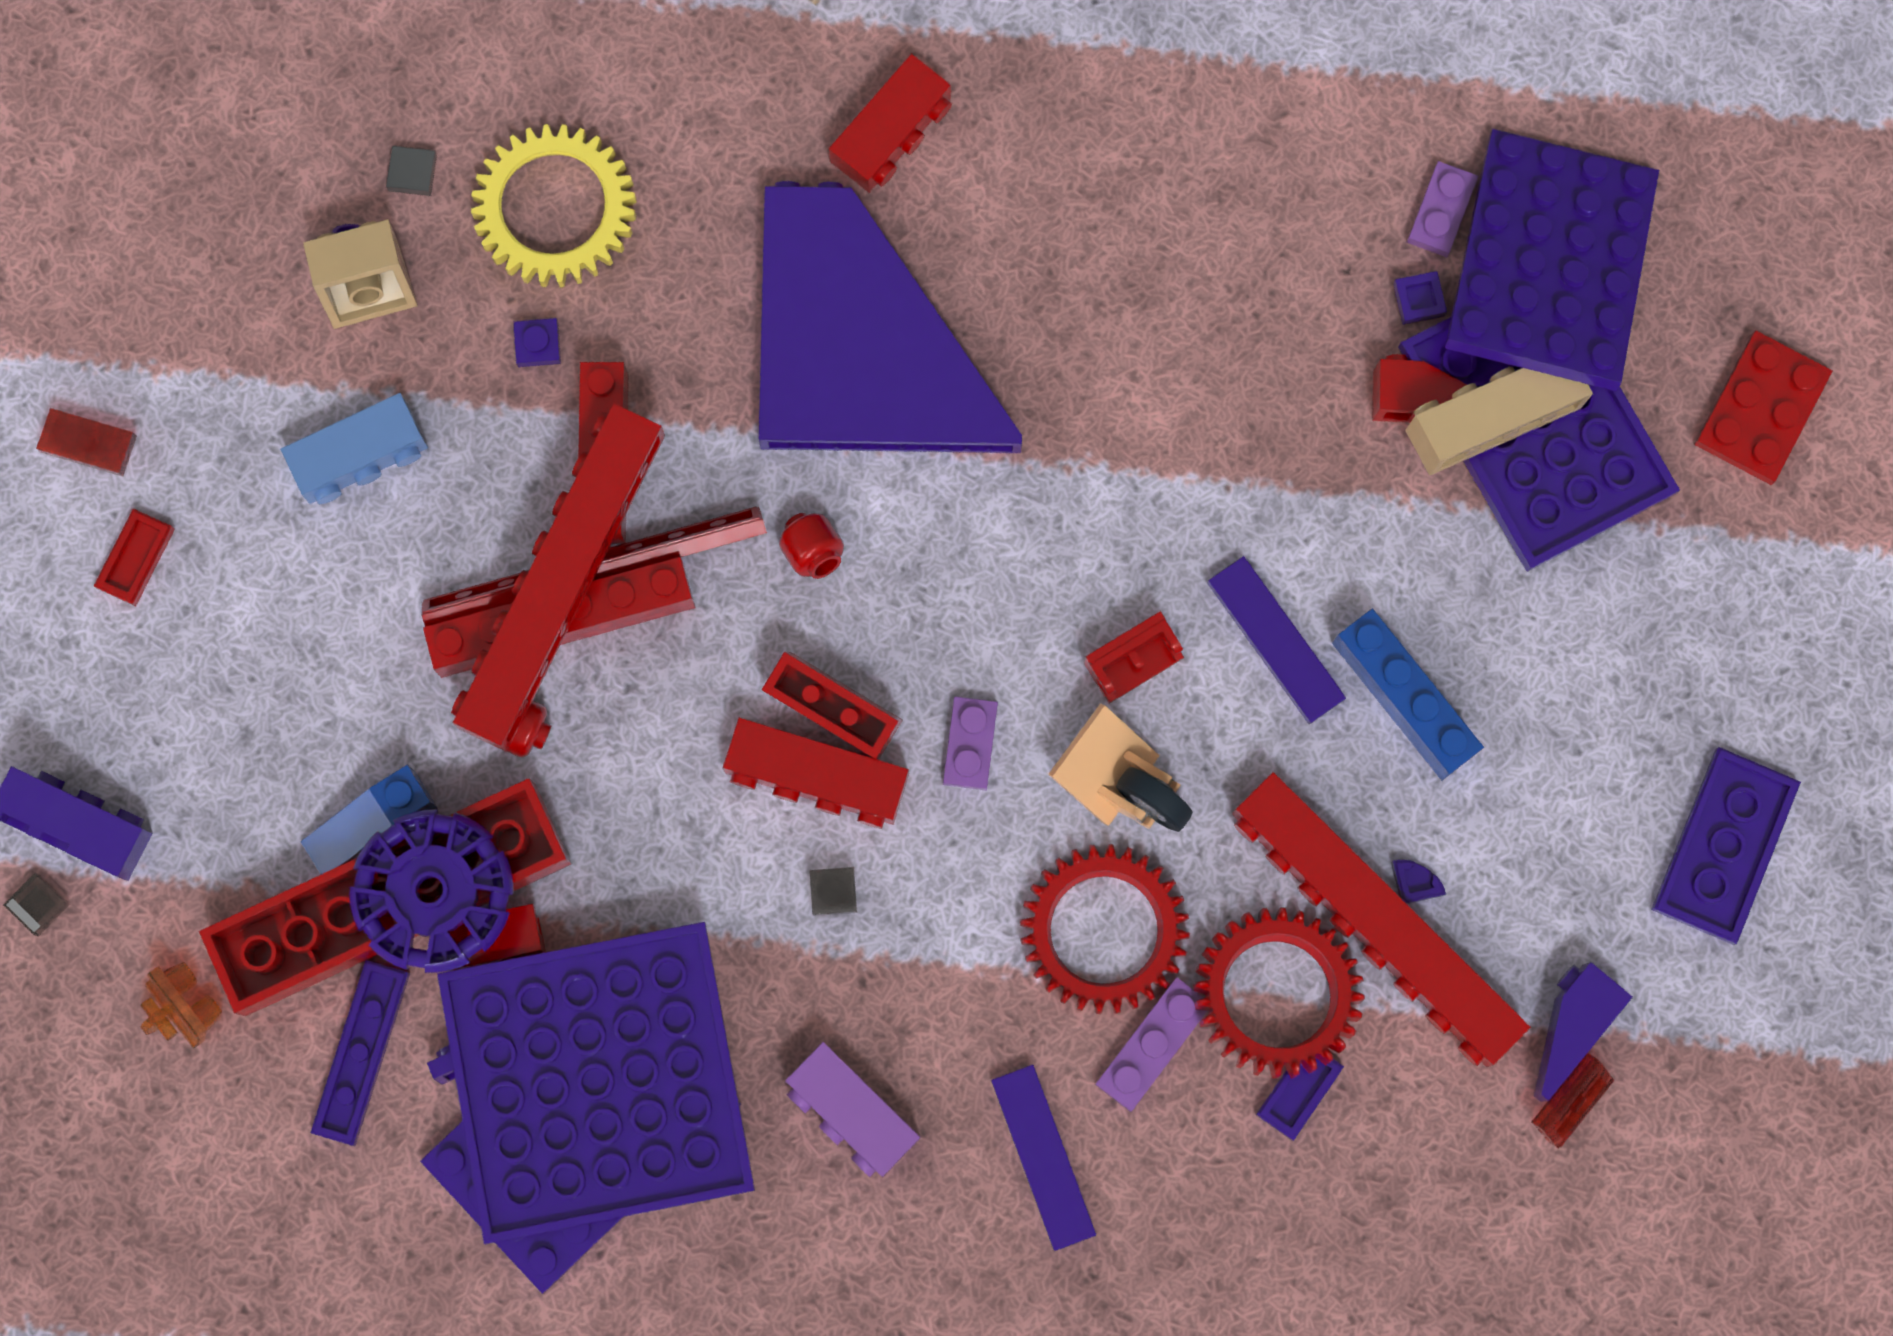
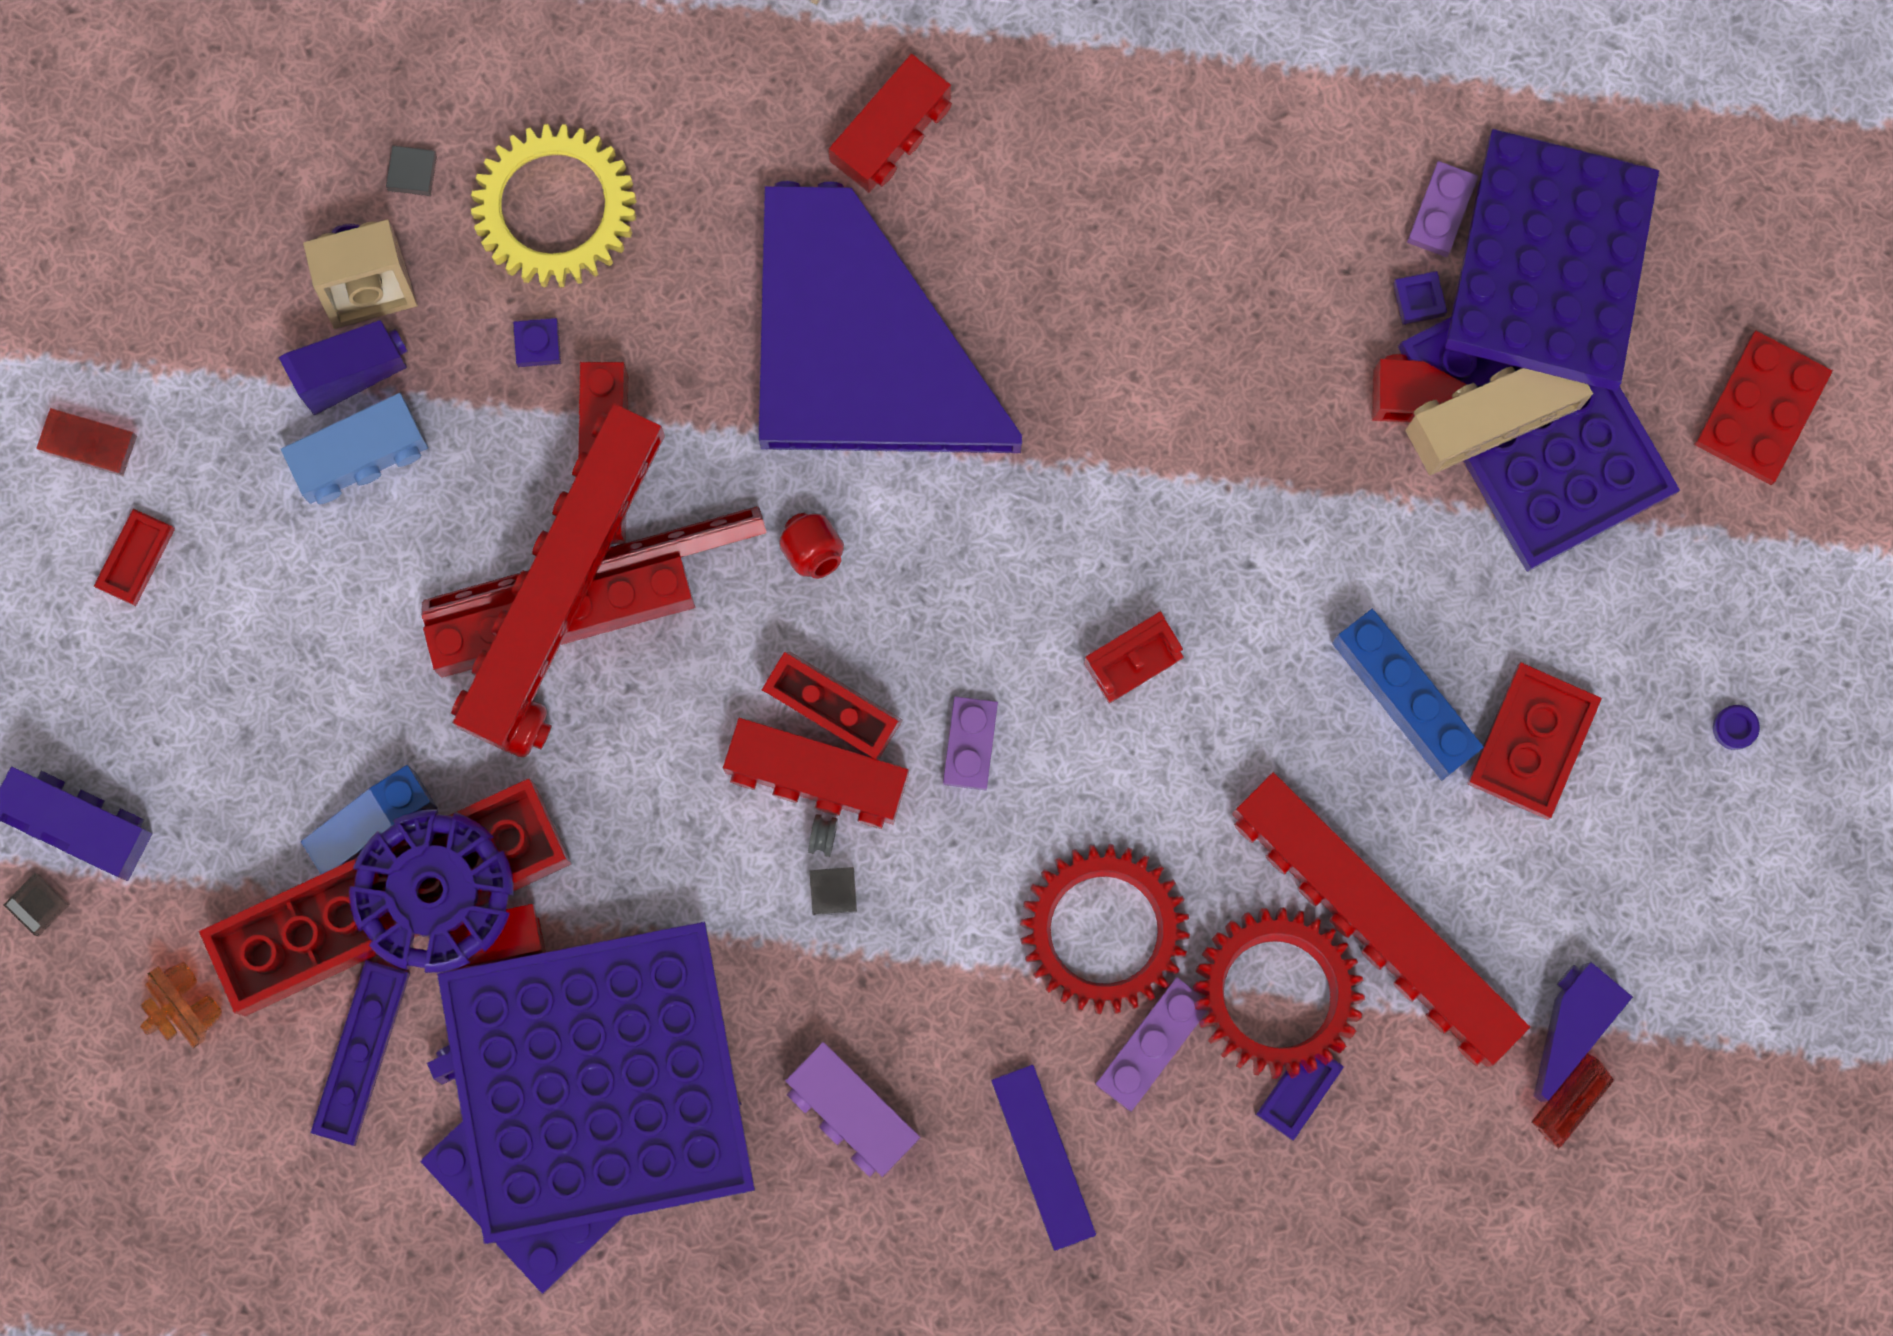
light nougat plate [1048,703,1193,832] -> none
dark purple tile [1207,556,1346,725] -> none
dark purple tile [1391,860,1446,904] -> none
dark purple tile [1651,747,1801,945] -> none
none -> dark purple slope [278,320,408,416]
none -> dark grey bush [808,814,838,857]
none -> red plate [1467,662,1602,820]
none -> dark purple tile [1713,705,1760,750]

